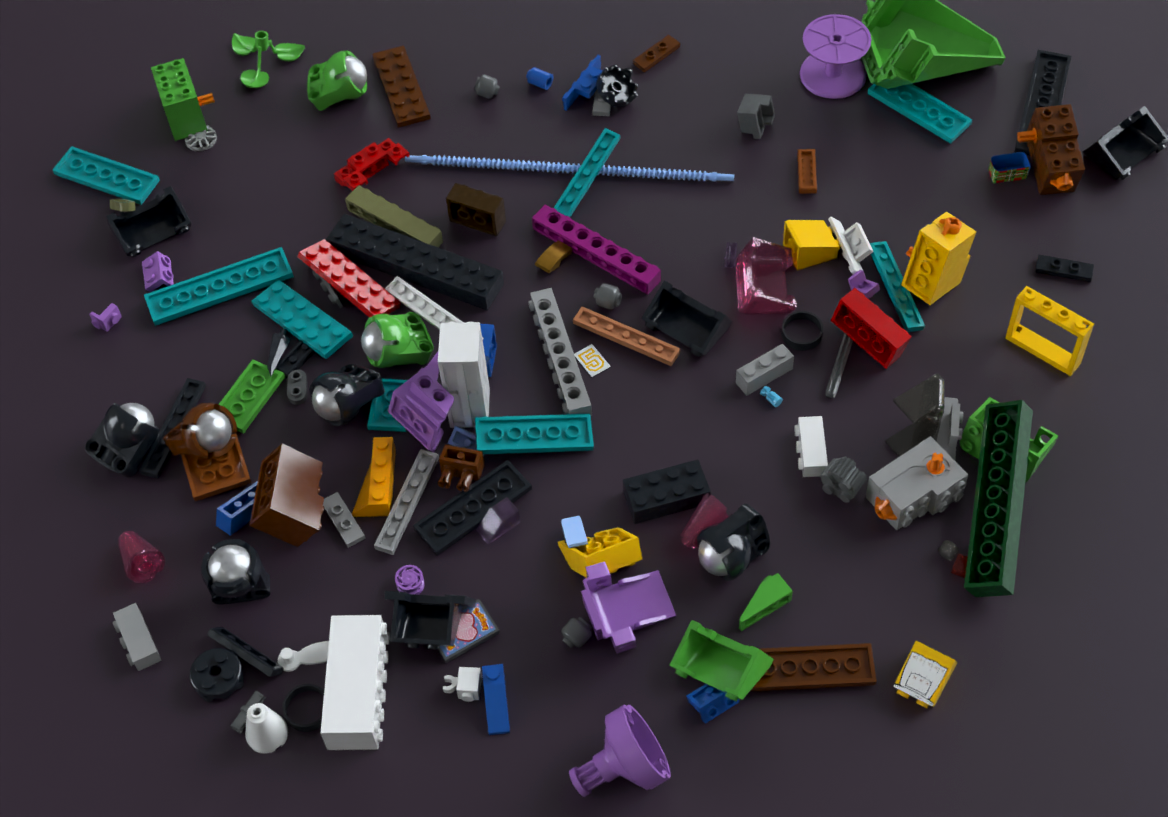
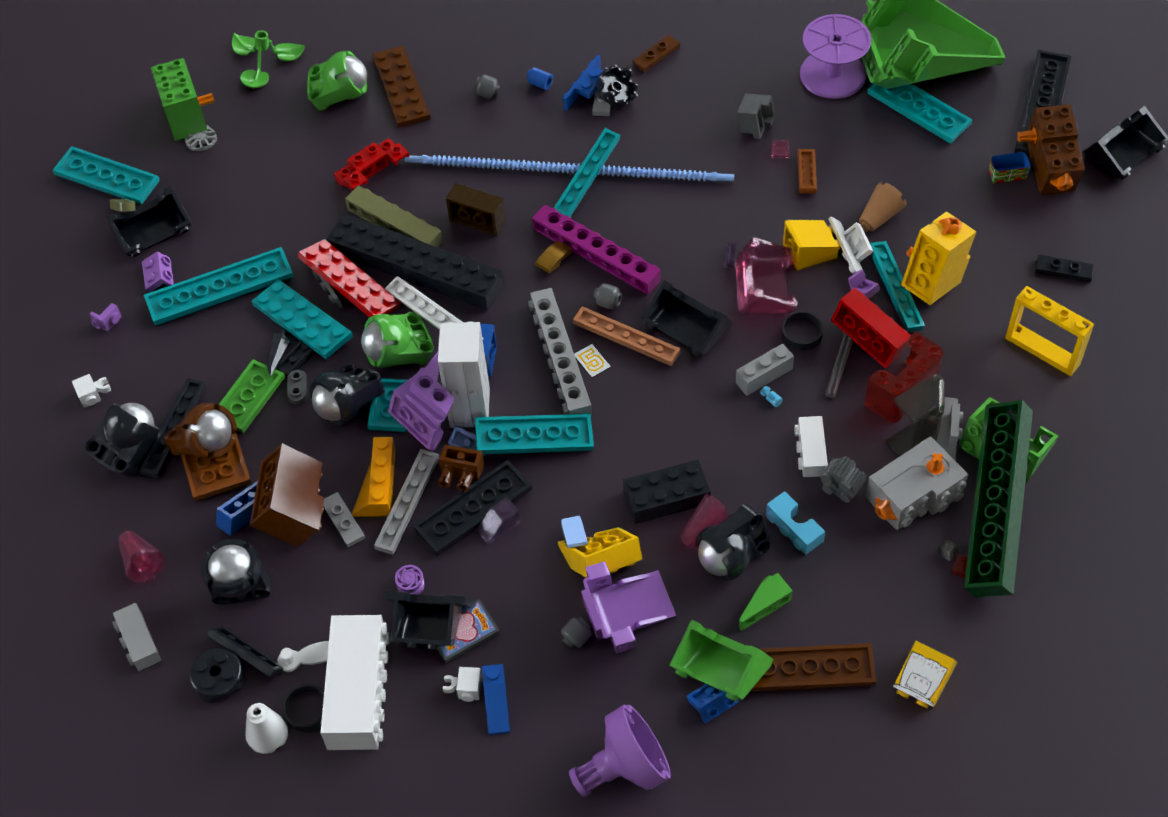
dark grey pin [230,691,266,733] -> none
none -> white brick [72,374,111,408]
none -> medium azure arch [766,491,825,555]
none -> clear pink tile [771,140,789,158]
none -> medium nougat cone [859,182,907,232]
none -> clear red windscreen [864,331,943,422]

